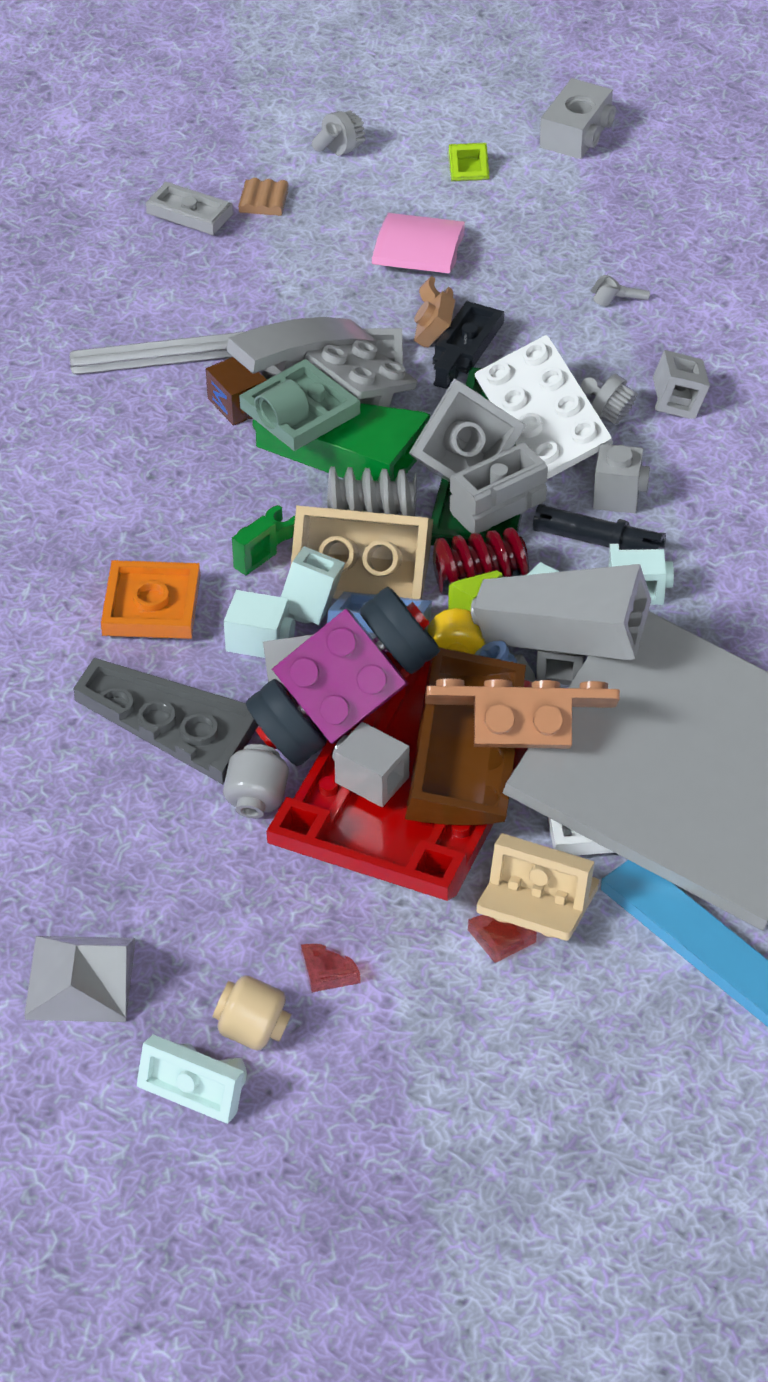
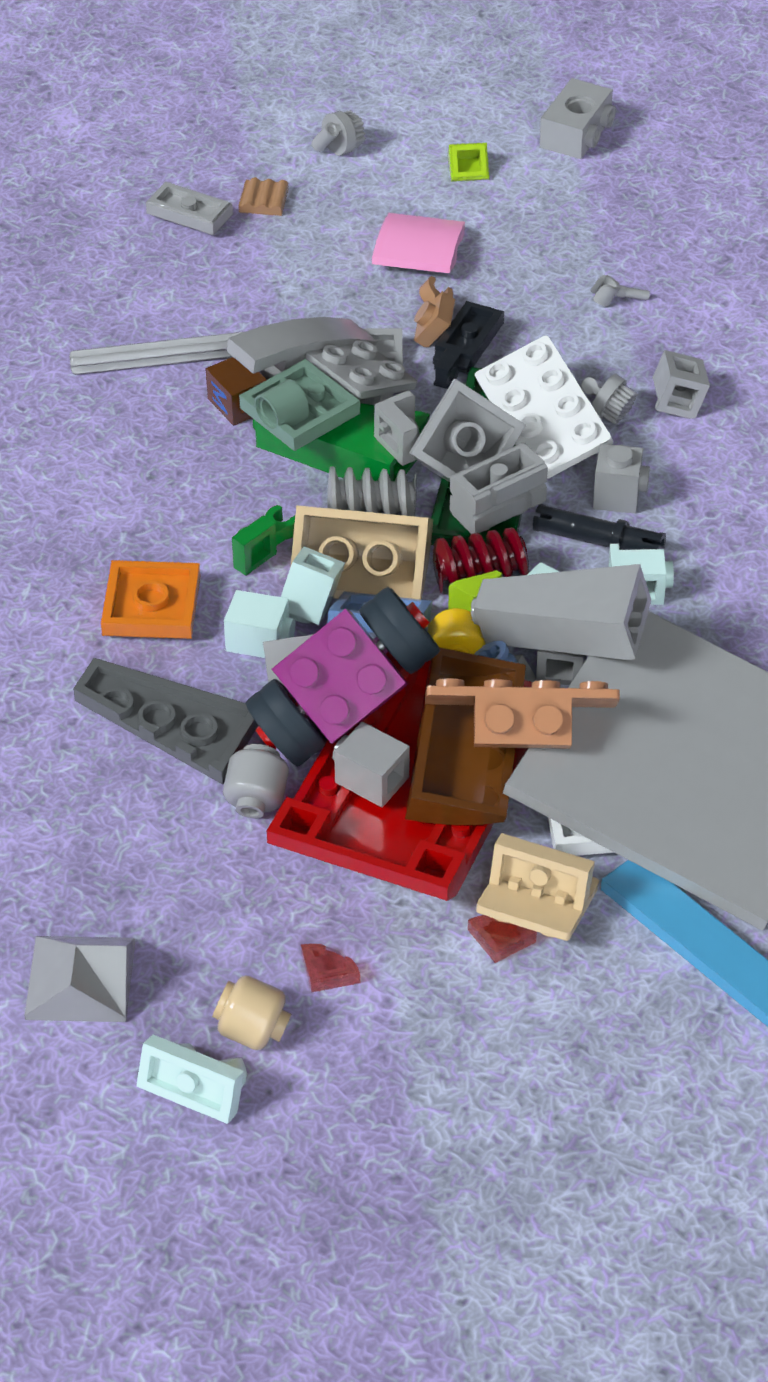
none -> light grey bracket [374,390,420,466]

